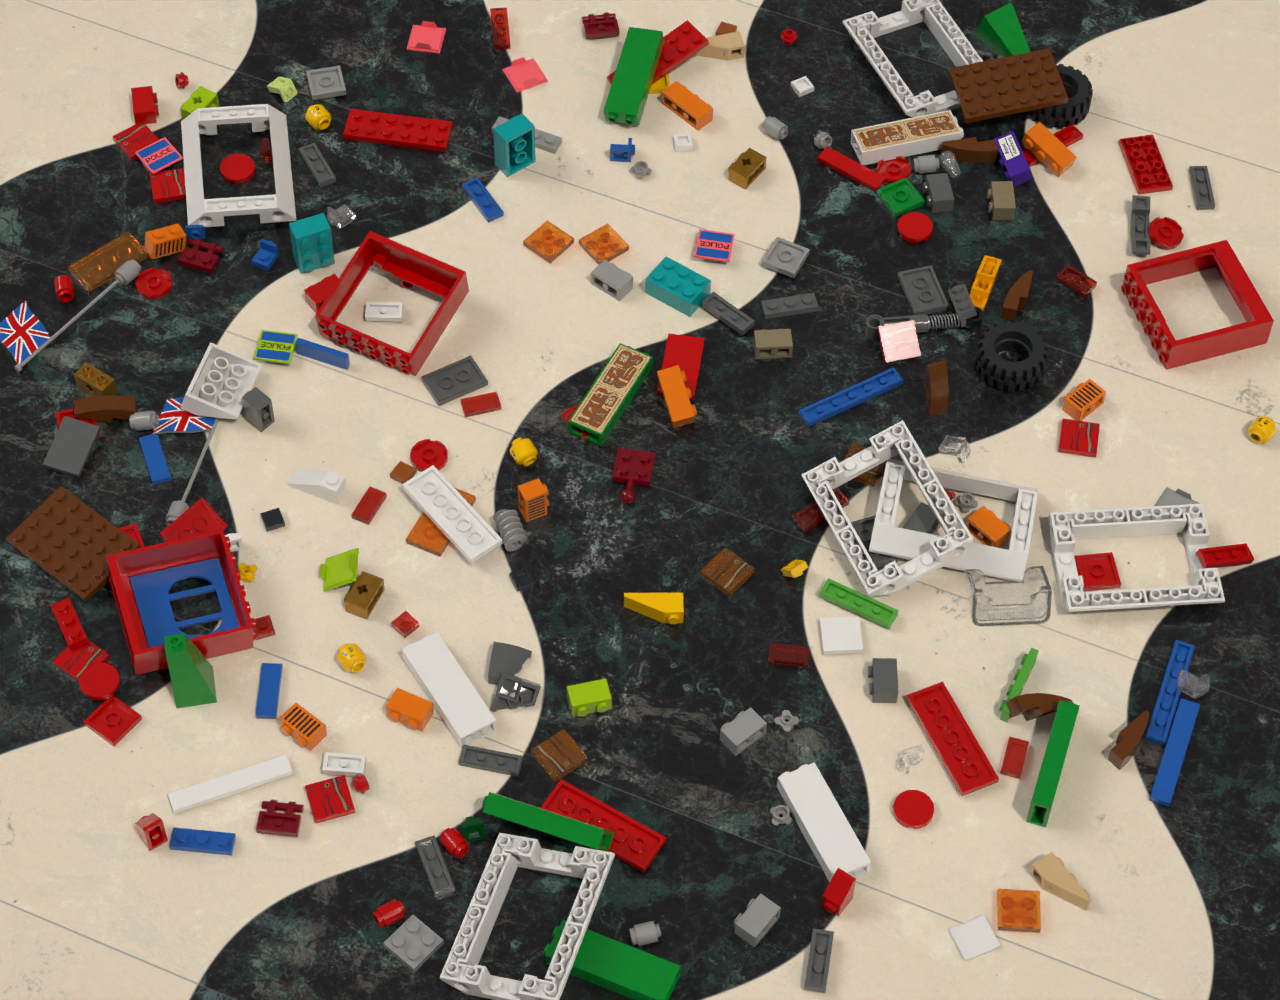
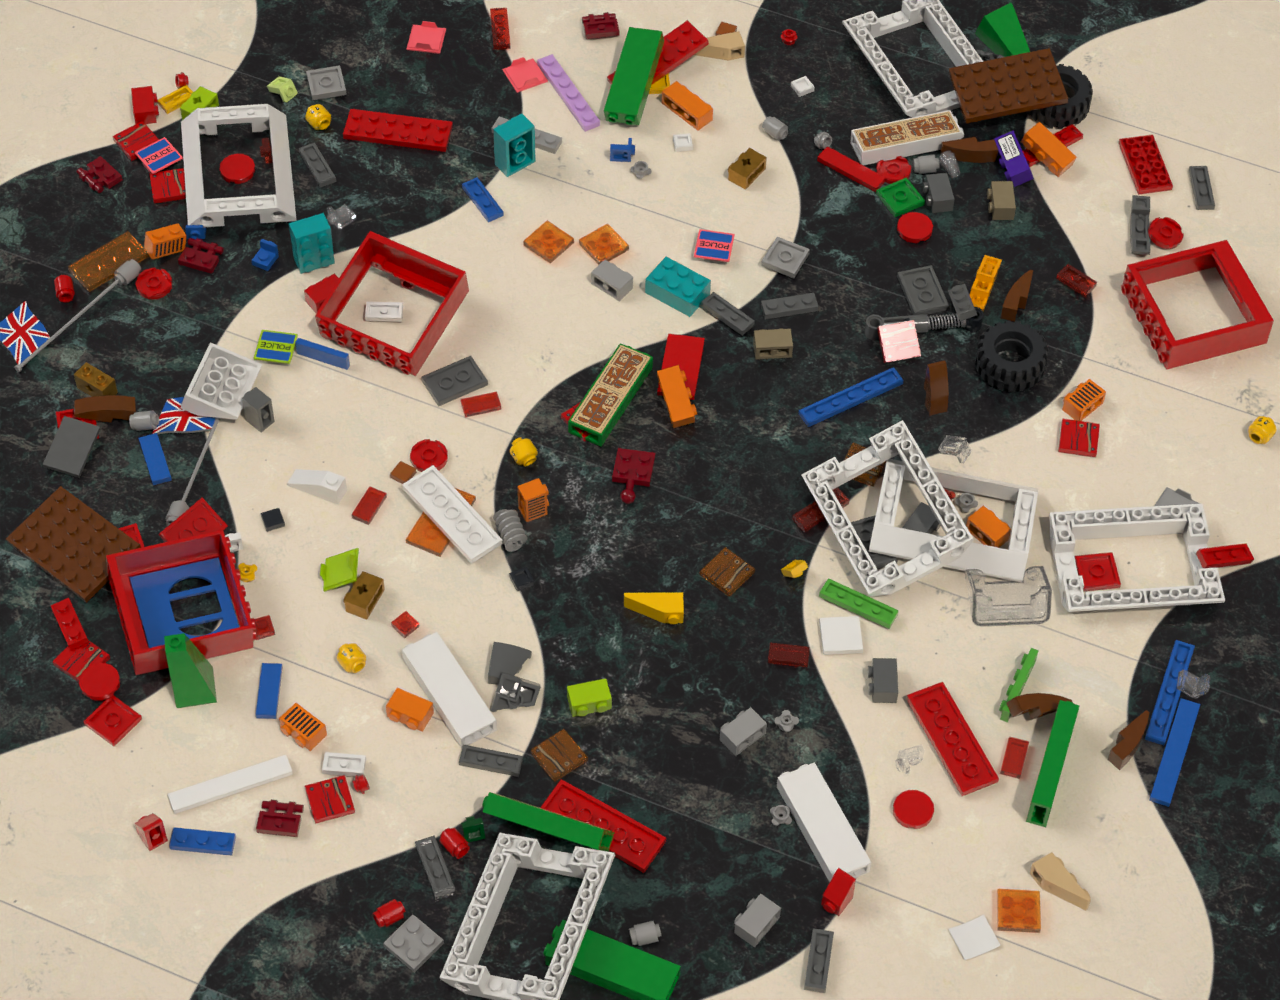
none -> dark red plate [77,156,123,193]
none -> yellow tile [158,85,193,114]
none -> lavender plate [537,54,600,132]

